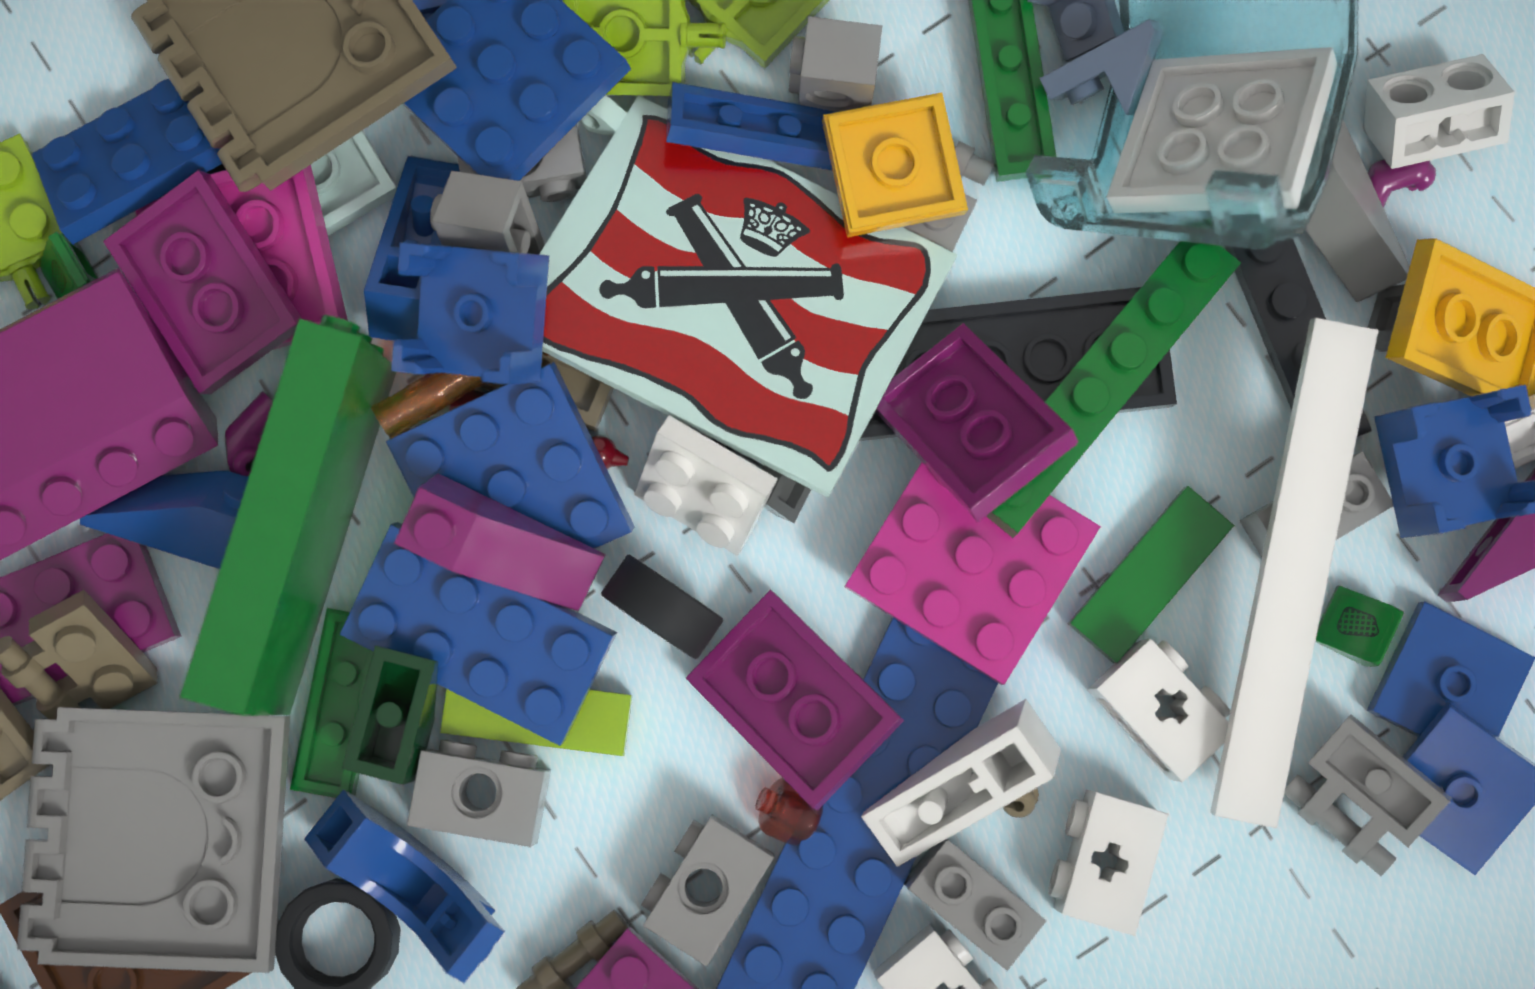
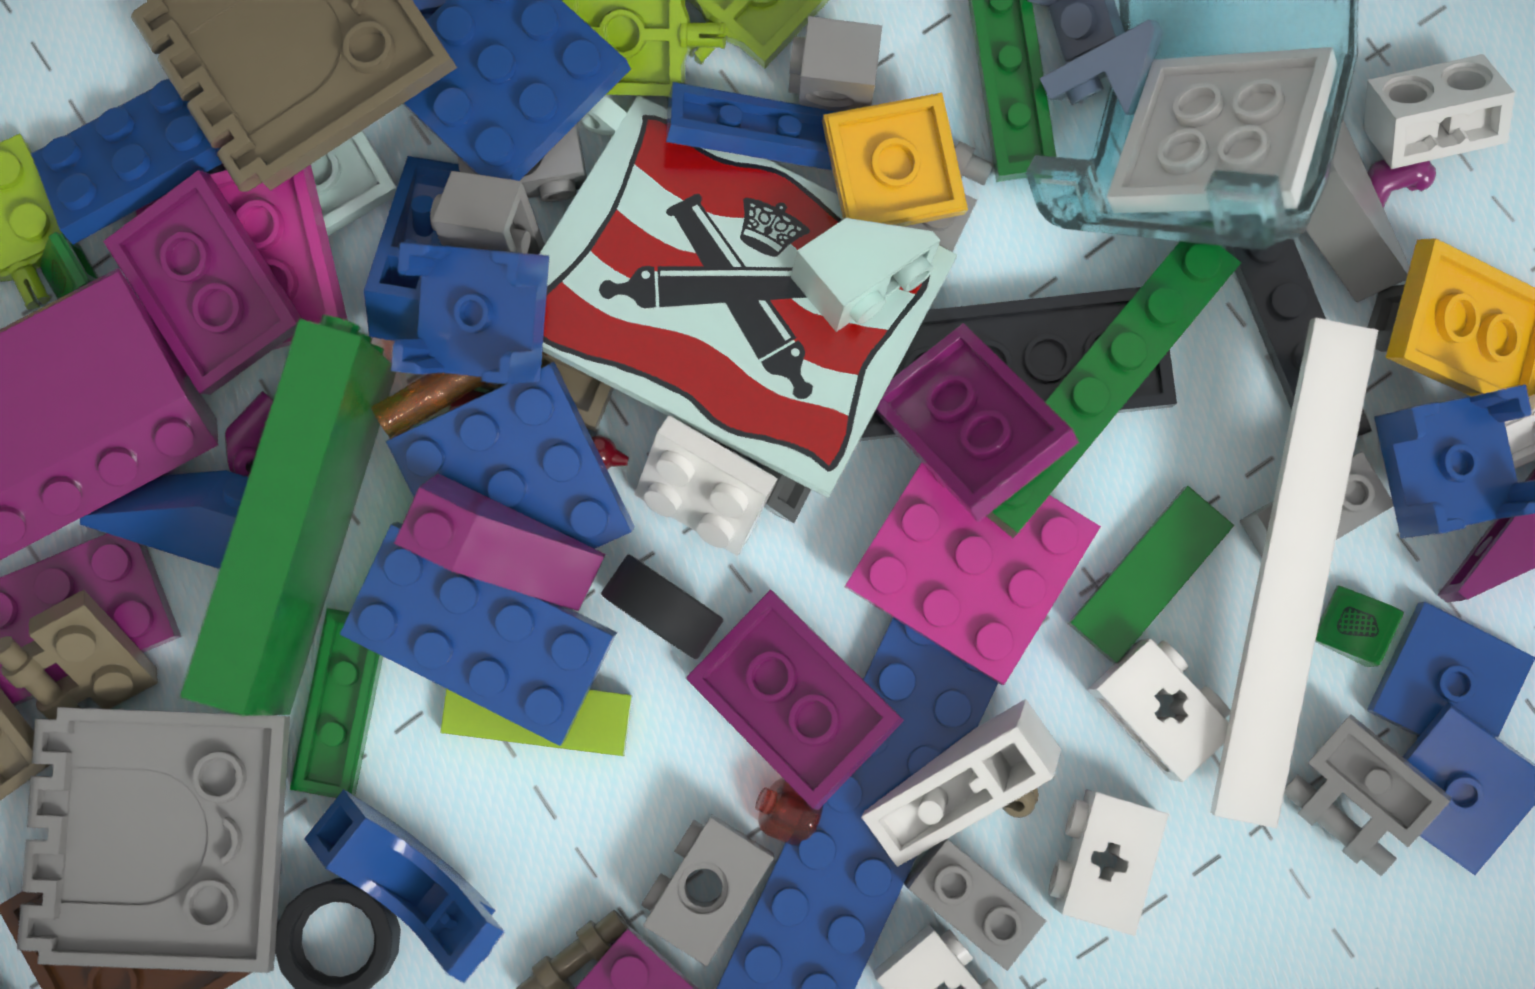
dark green slope [342,645,438,785] -> none
light grey brick [407,740,551,847] -> none
none -> light aqua slope [791,218,940,332]

